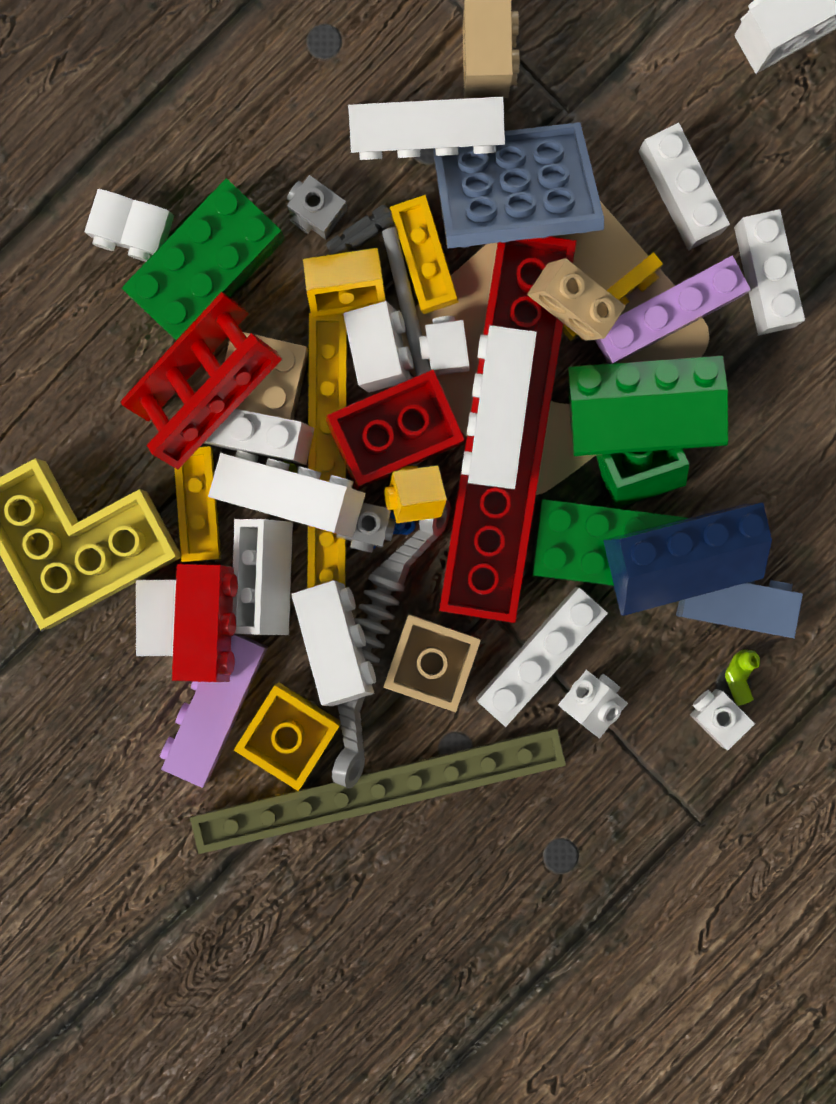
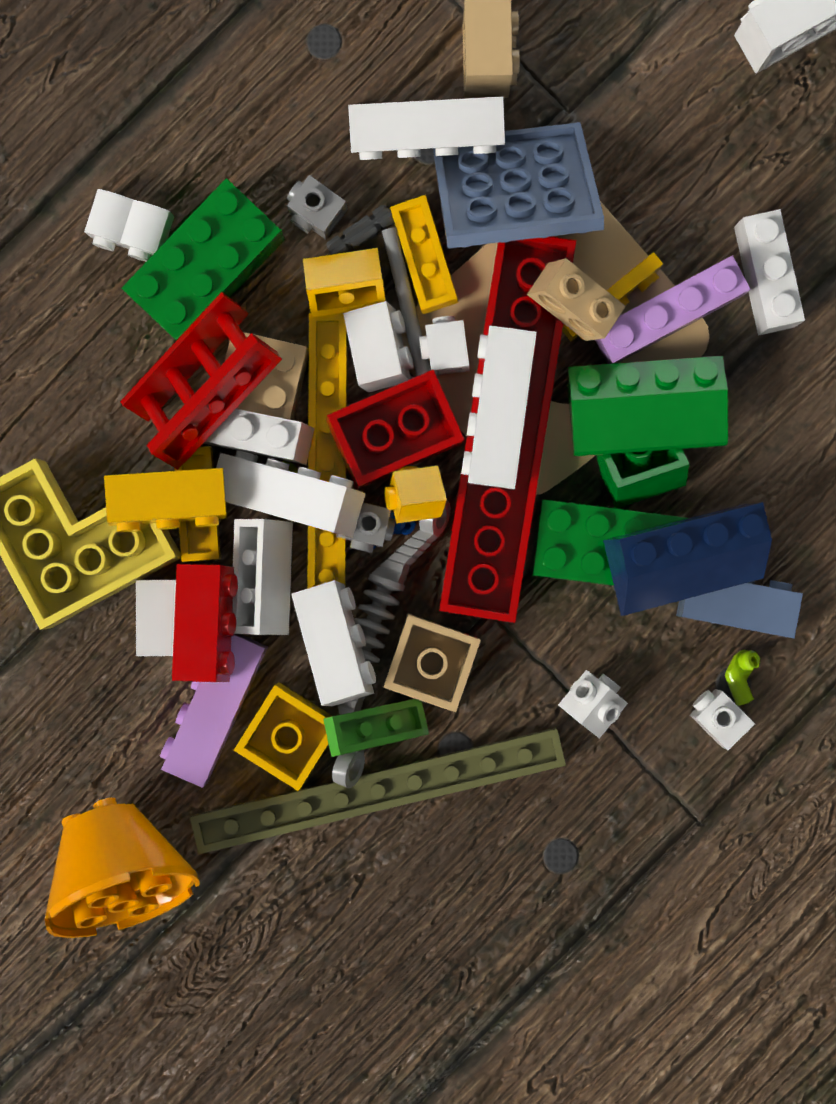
white brick [476,587,608,727] -> none
white brick [638,123,730,251] -> none
none -> light orange cone [44,797,200,938]
none -> yellow brick [104,468,226,532]
none -> bright green plate [323,699,429,757]

